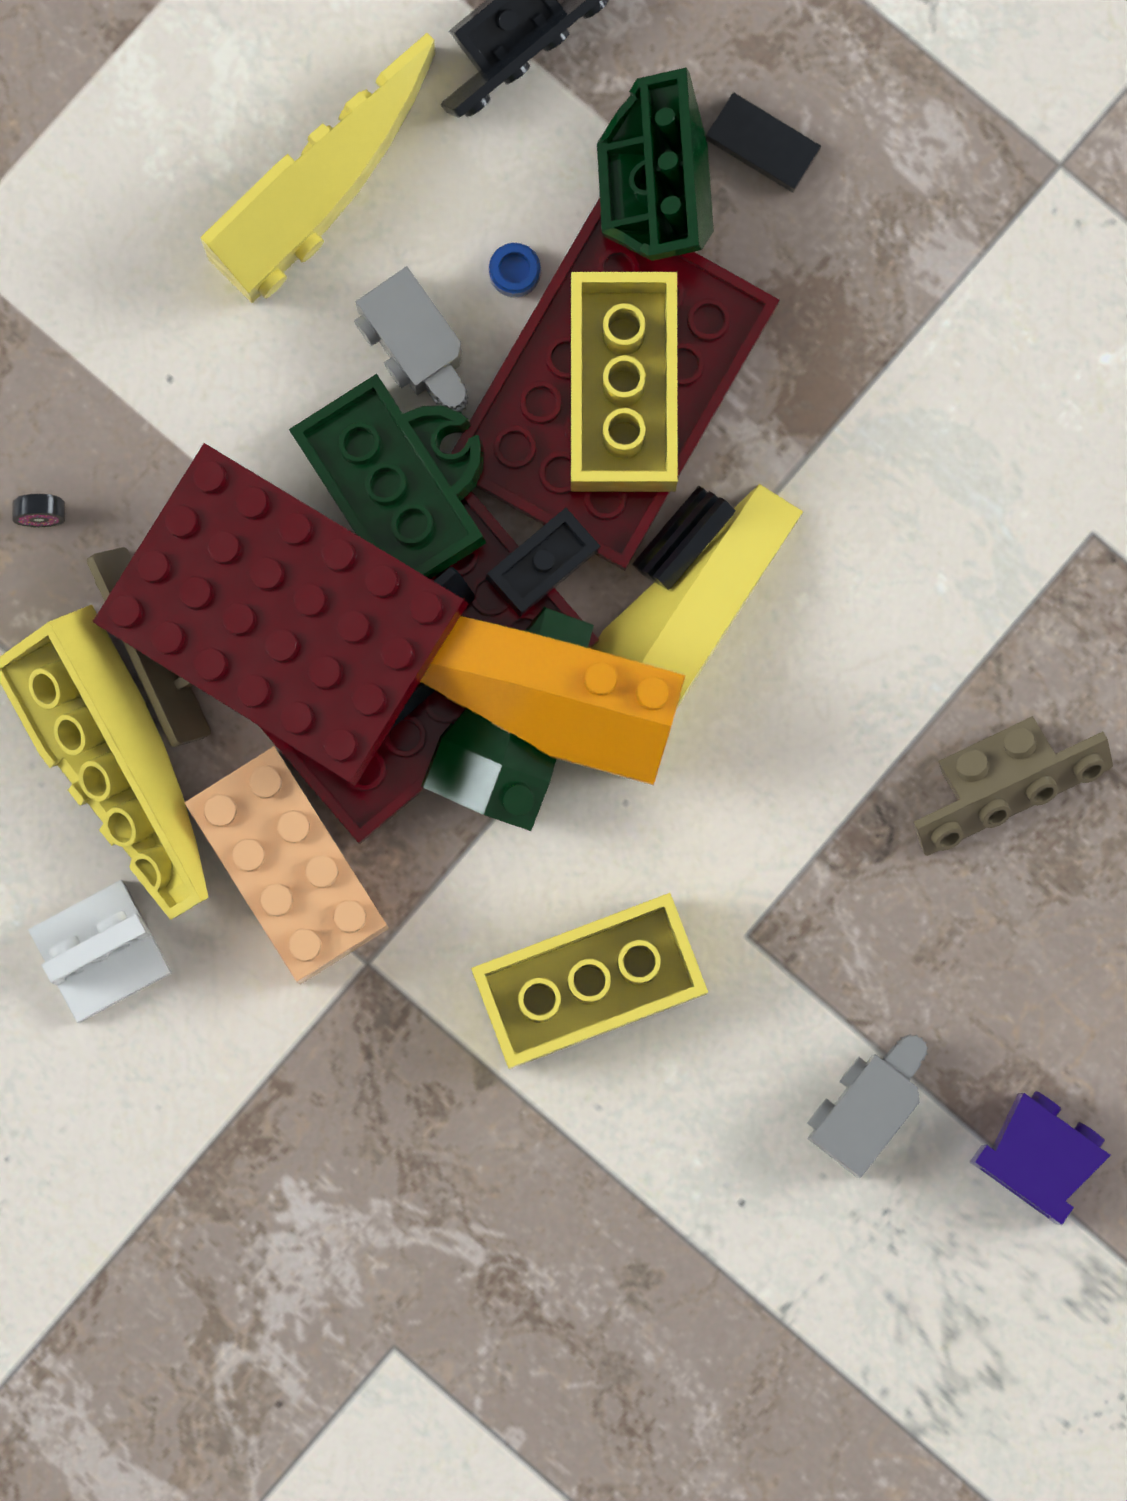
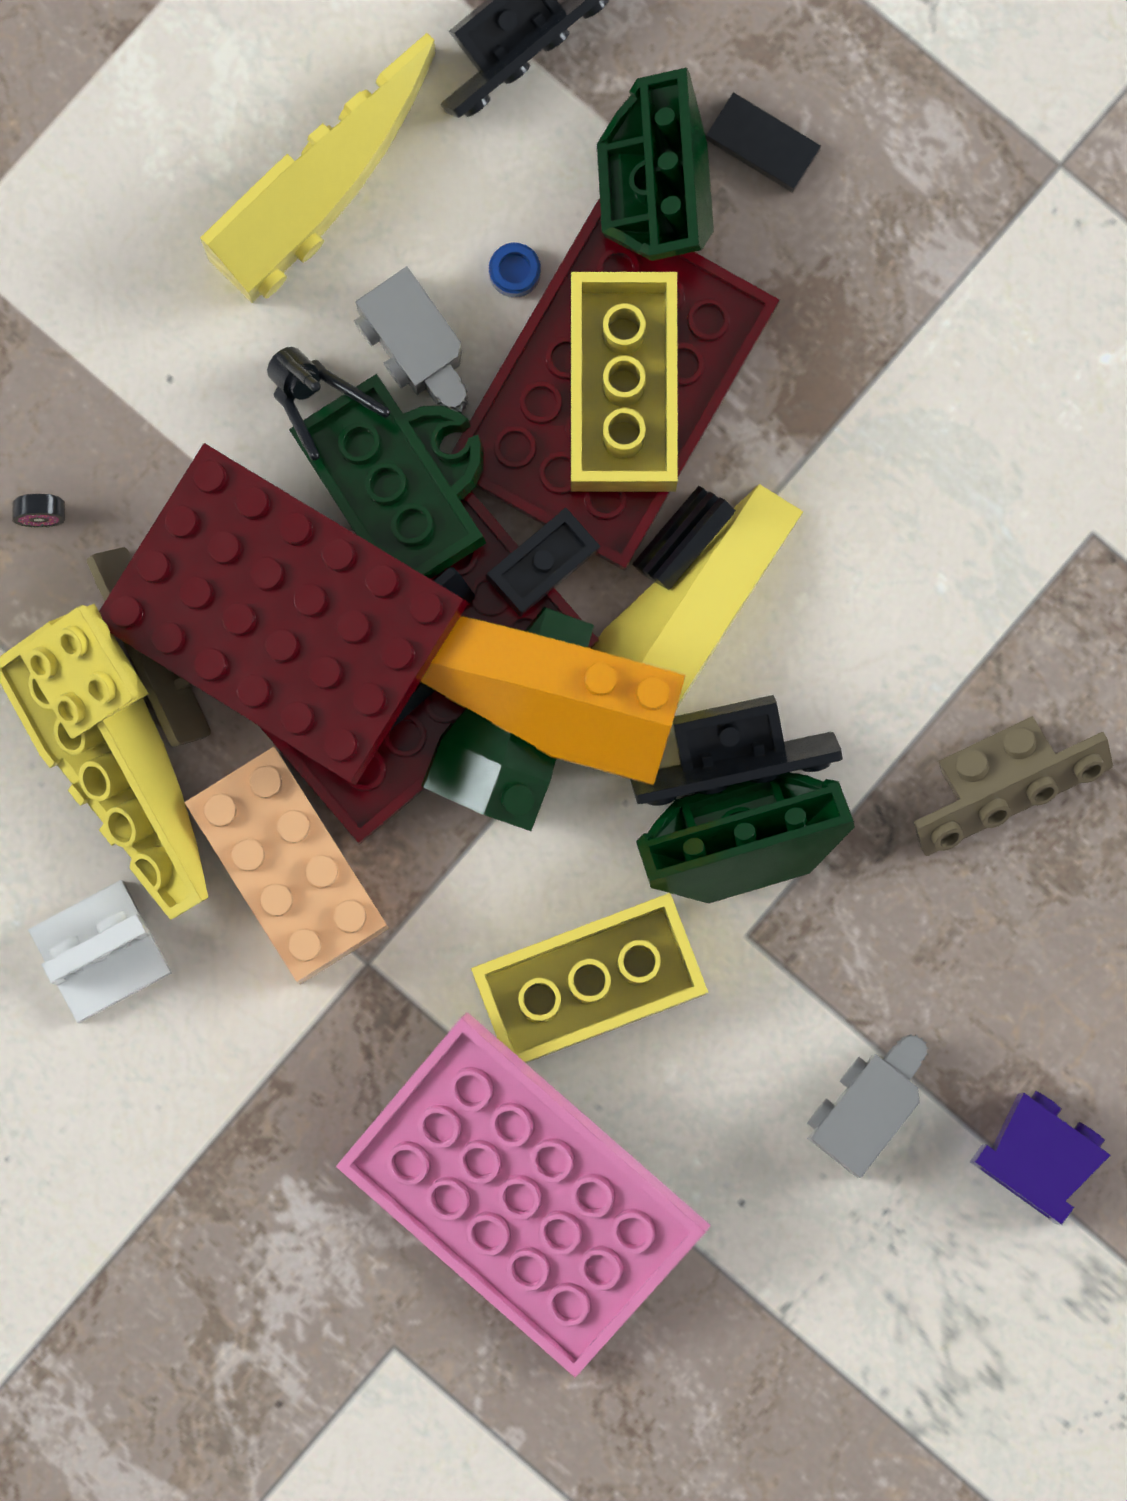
none -> light yellow bracket [18,604,149,739]
none -> black plant [267,347,390,461]
none -> bright pink plate [336,1012,711,1378]
none -> black bracket [630,695,843,806]
none -> dark green wedge [636,772,855,904]

